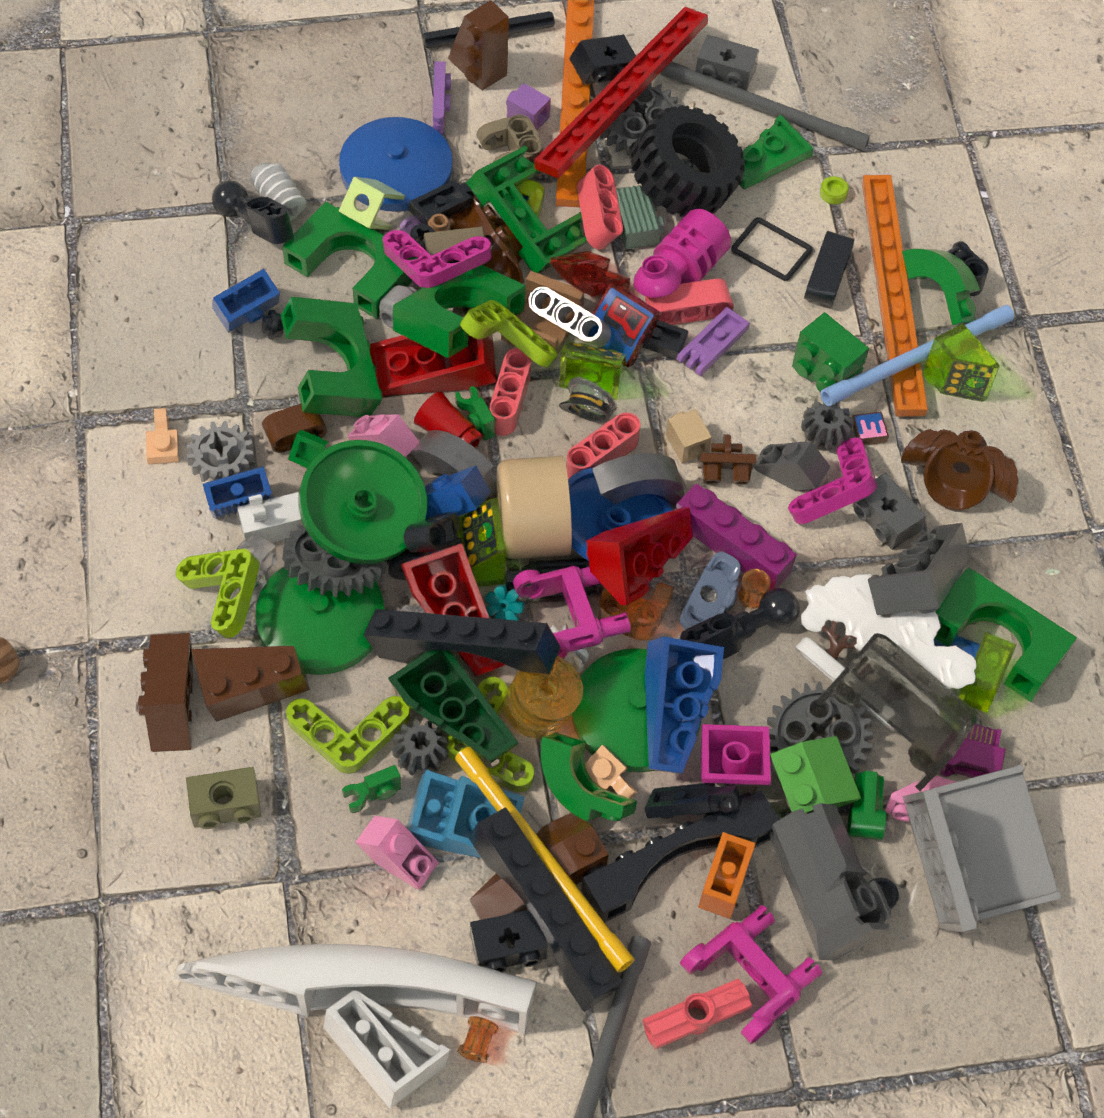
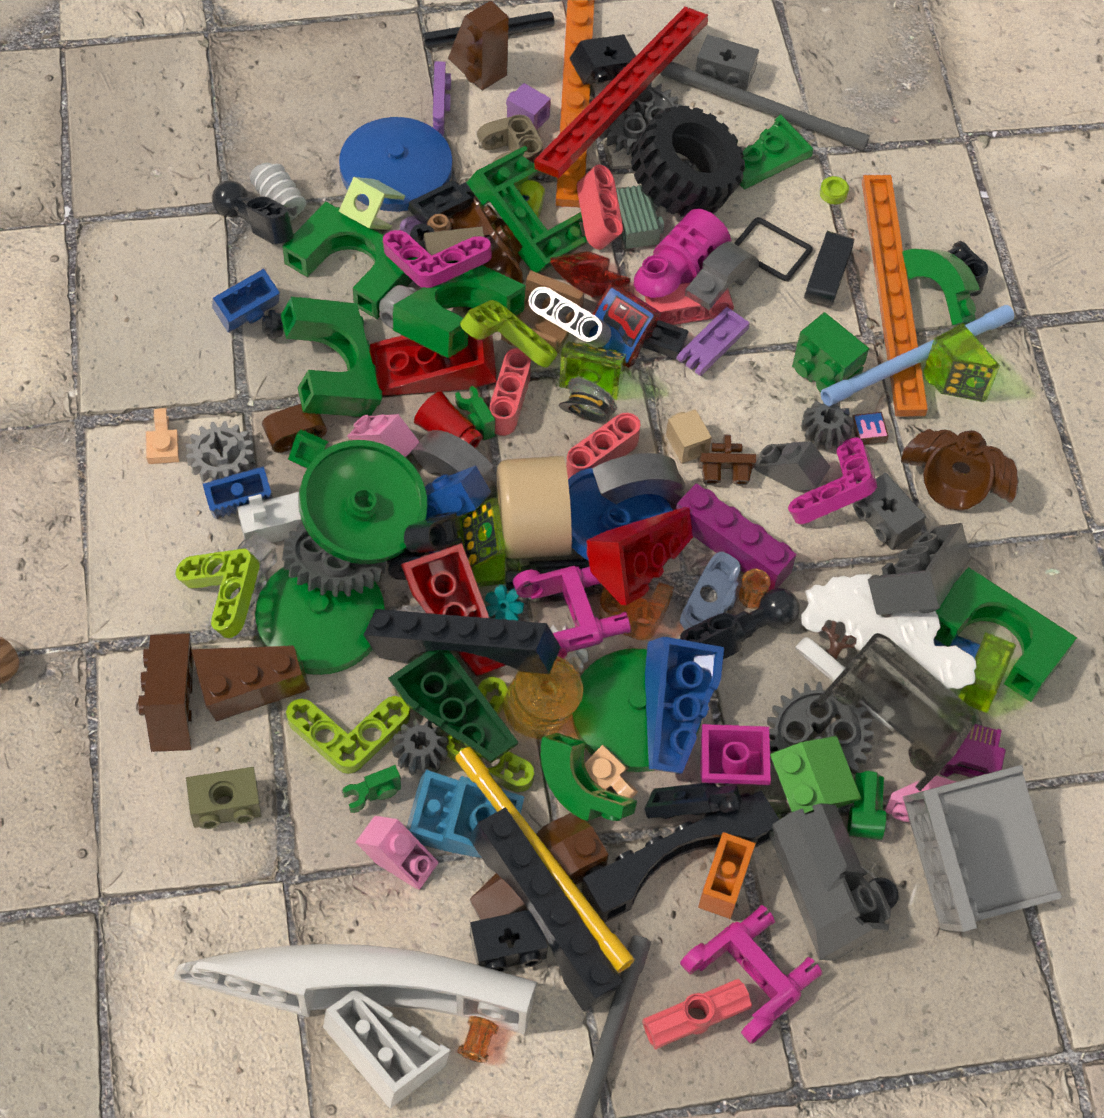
none -> flat silver arch [685,242,759,310]

